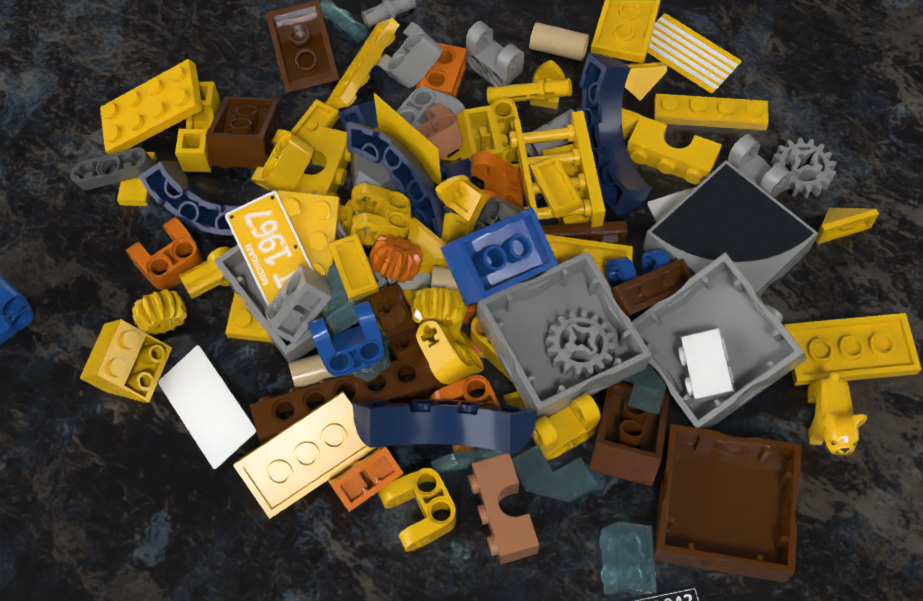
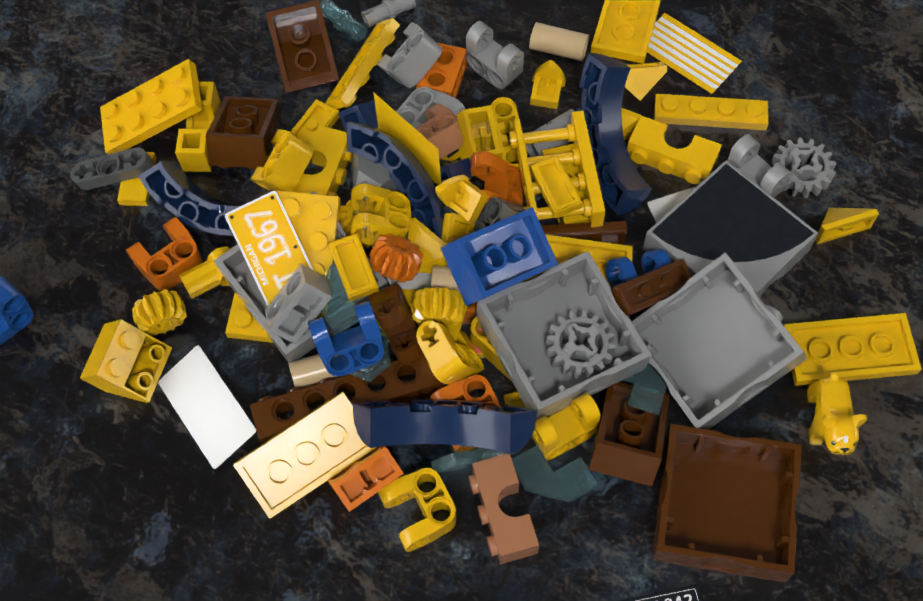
yellow pin [487,78,572,105] -> none
clear light blue bracket [599,522,657,595] -> none
white piece [678,328,737,403] -> none

